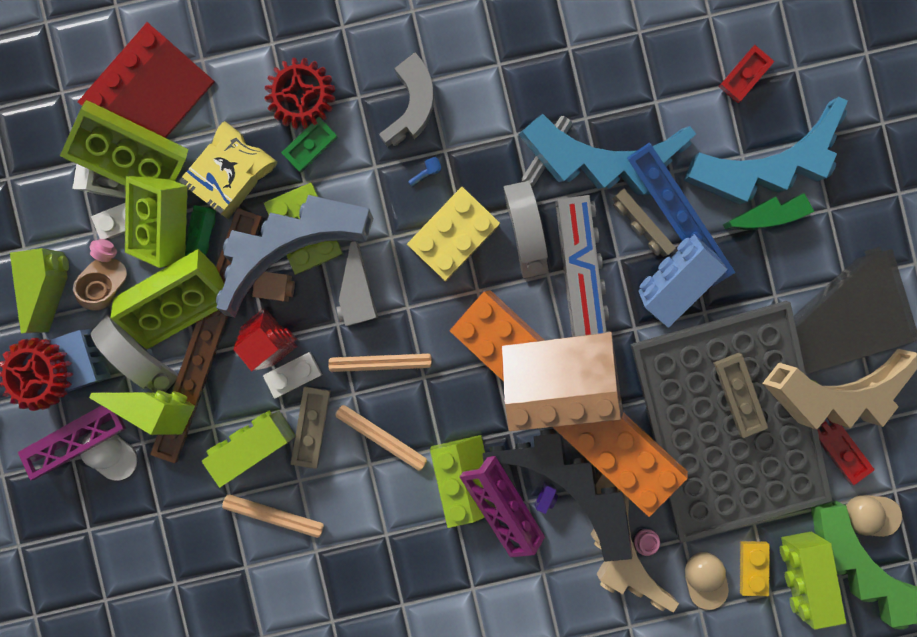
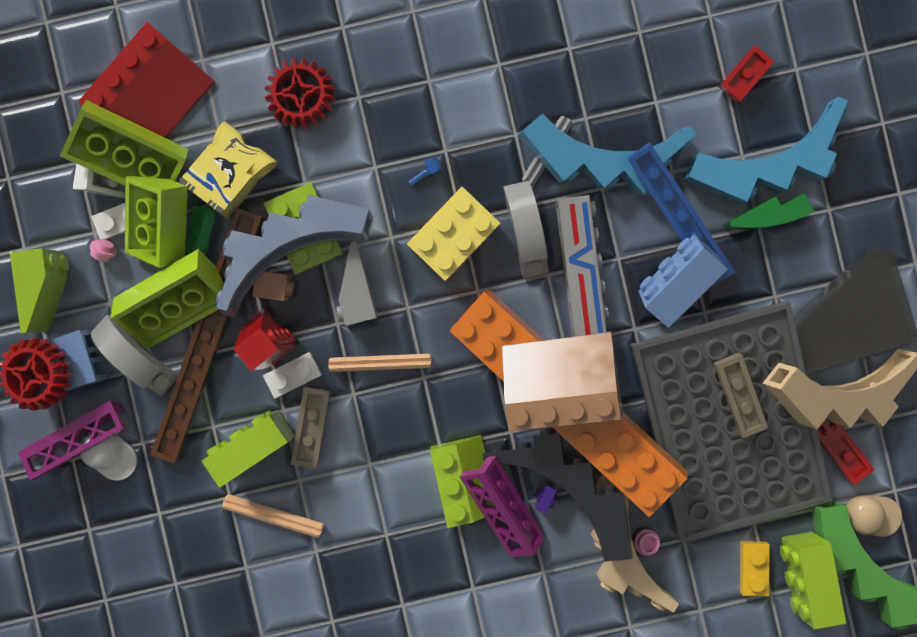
medium nougat cap [73,258,127,311] -> none
lime slope [89,390,195,435] -> none
green plate [281,117,338,173] -> none
light nougat axle [335,405,427,471] -> none
light grey arch [379,52,434,147] -> none
dark tan plate [612,189,676,257] -> none
tan cap [685,552,729,610] -> none

